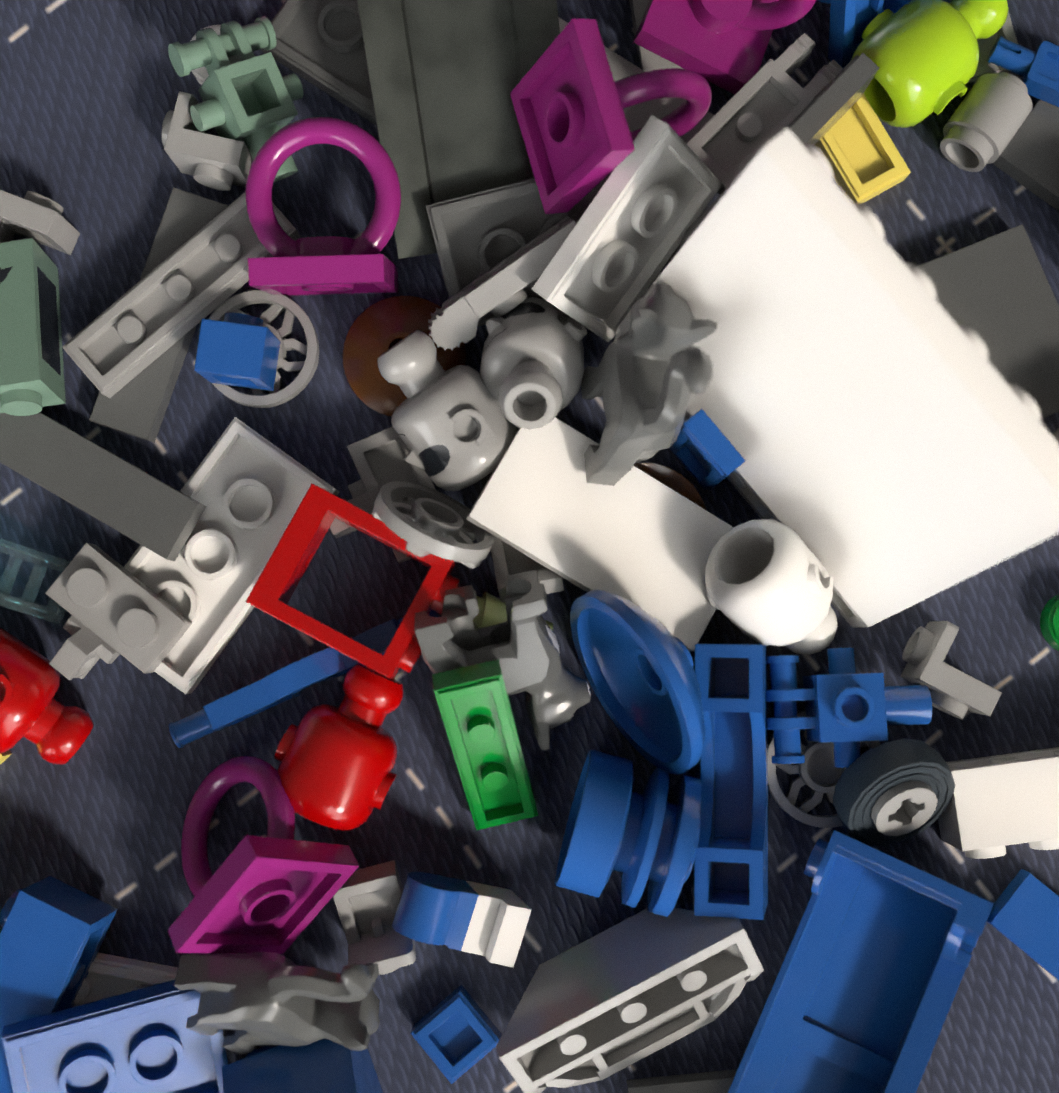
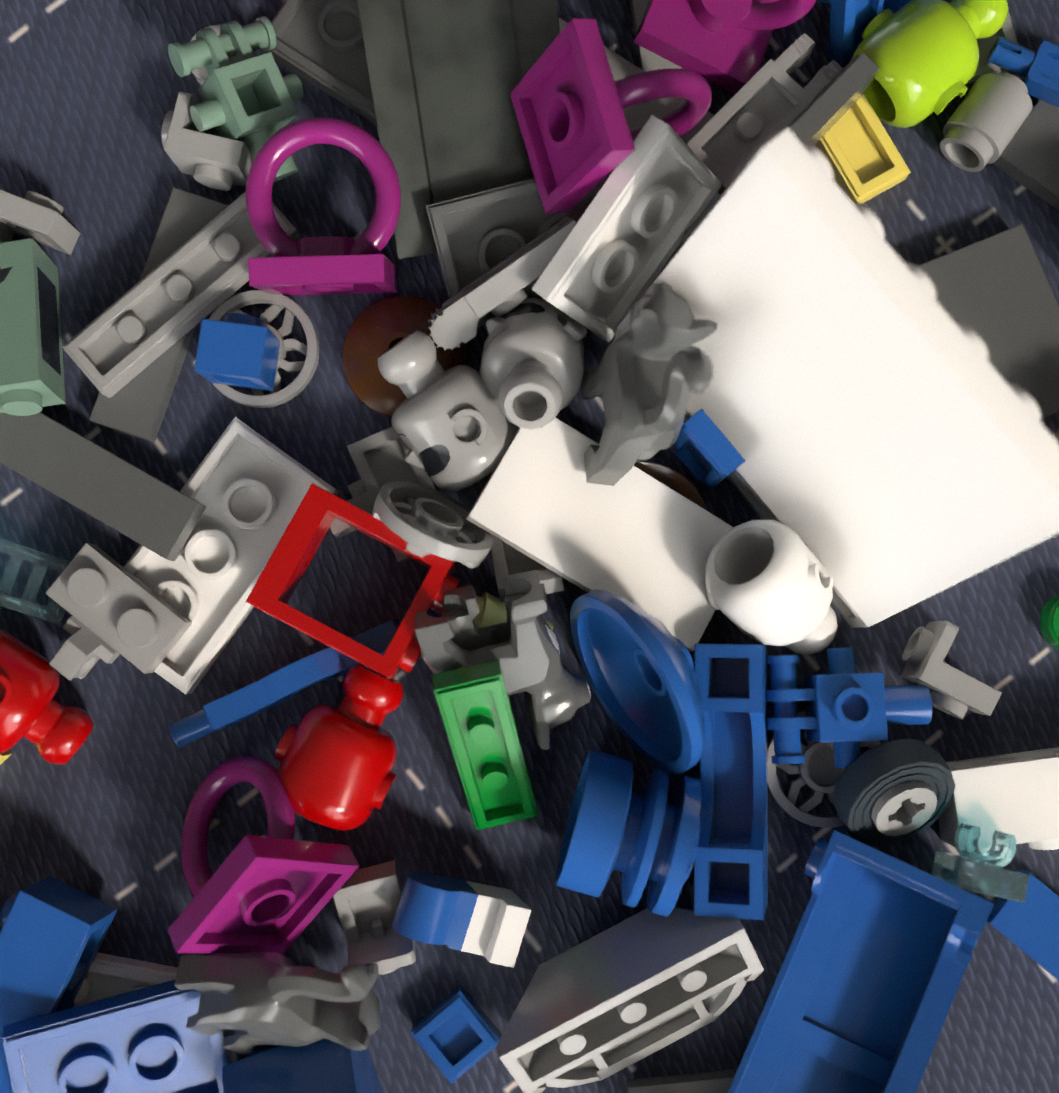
none -> clear light blue tile [932,823,1030,903]

